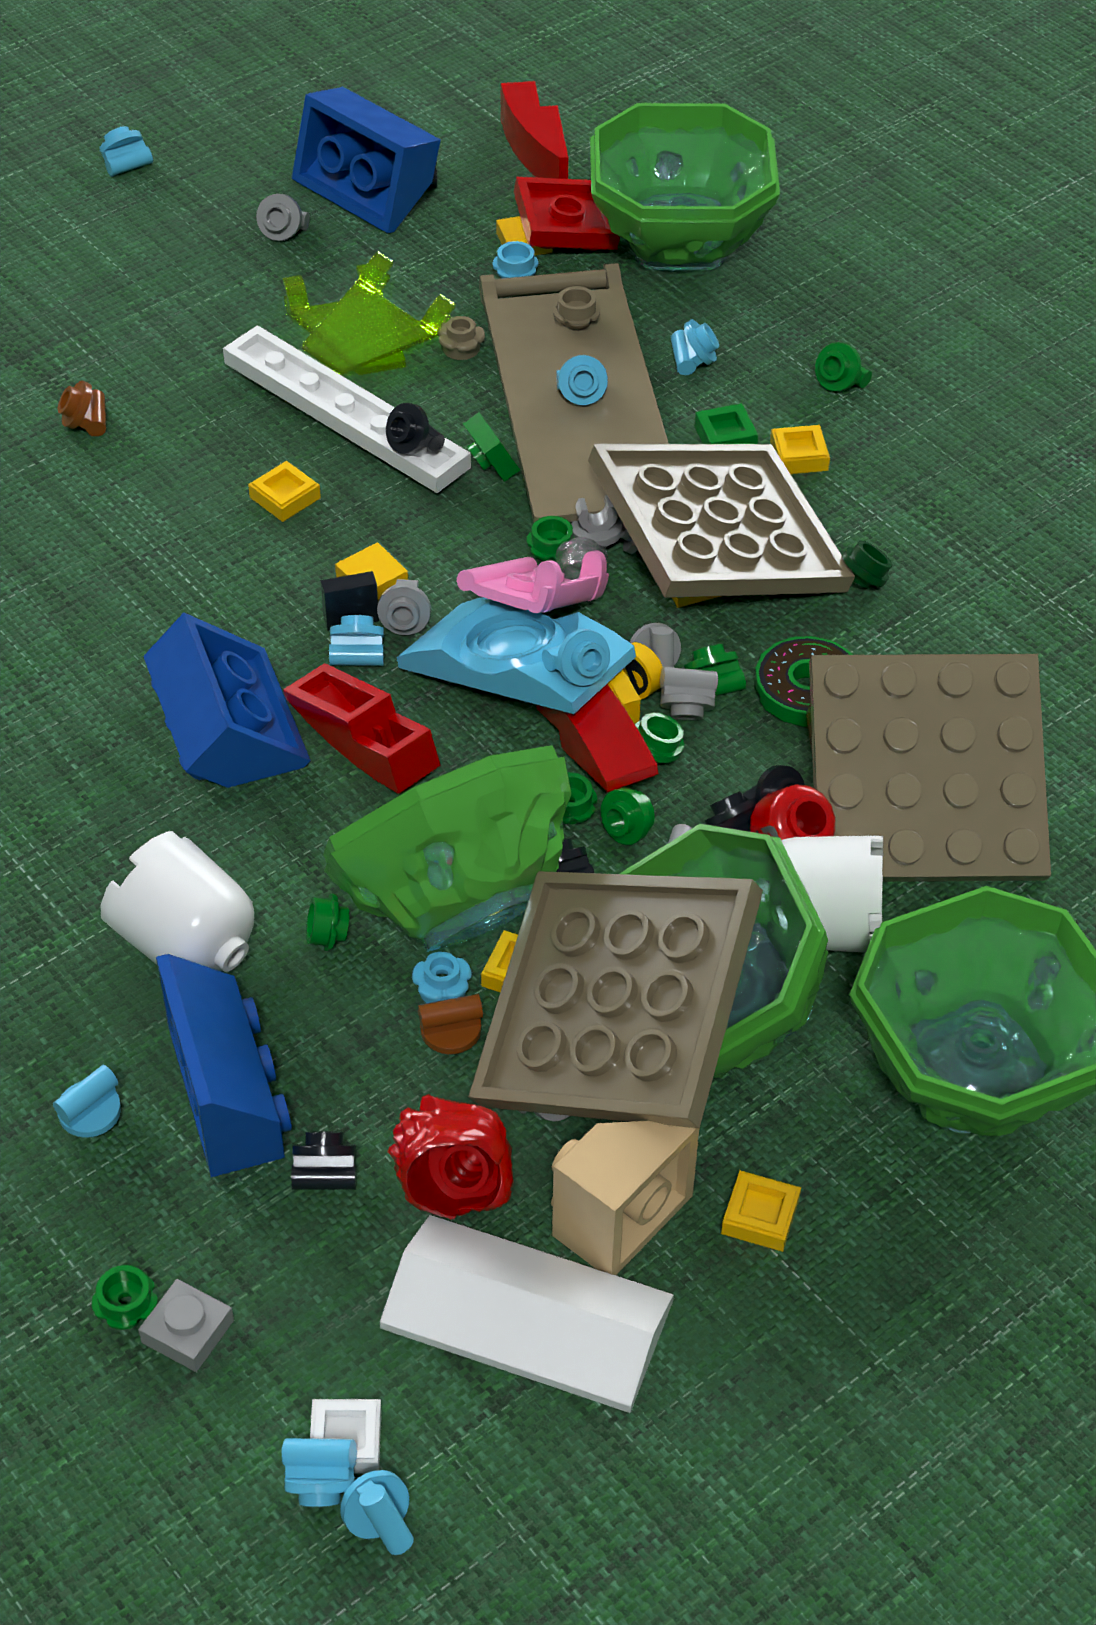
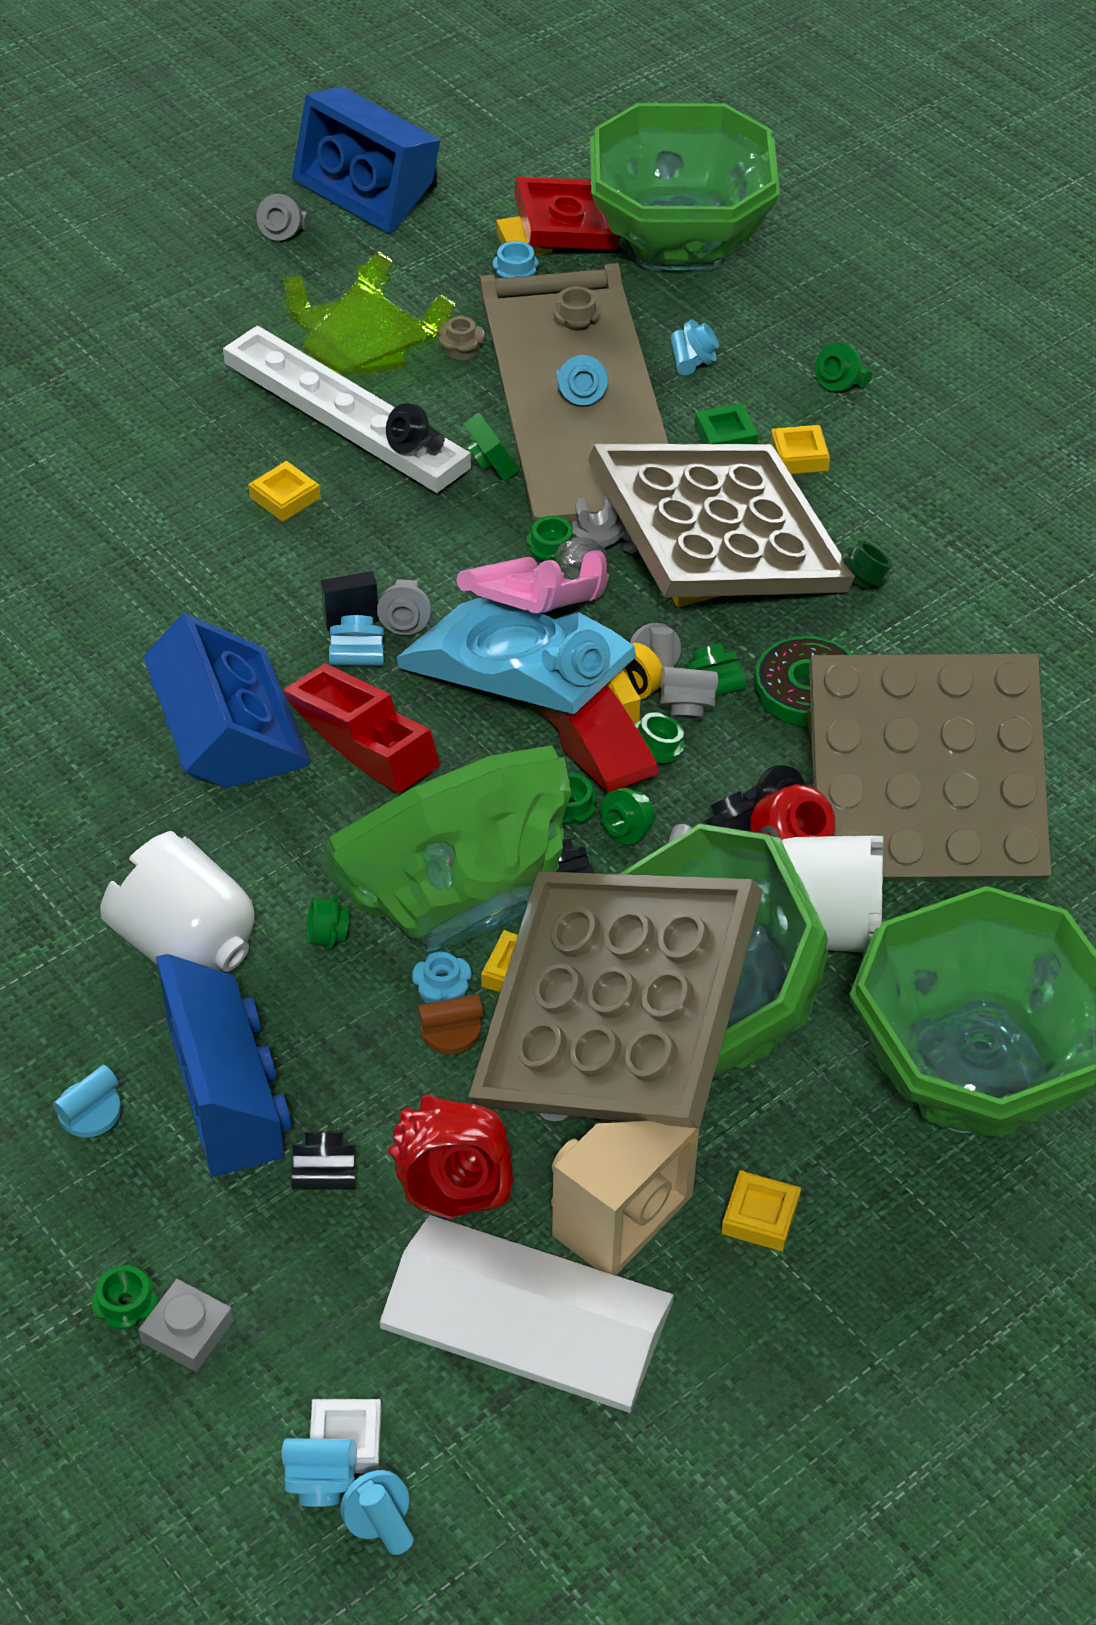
dark orange plate [58,380,106,437] -> none
medium azure plate [99,126,153,177] -> none
yellow tile [335,542,408,600] -> none
red slope [501,81,568,179] -> none

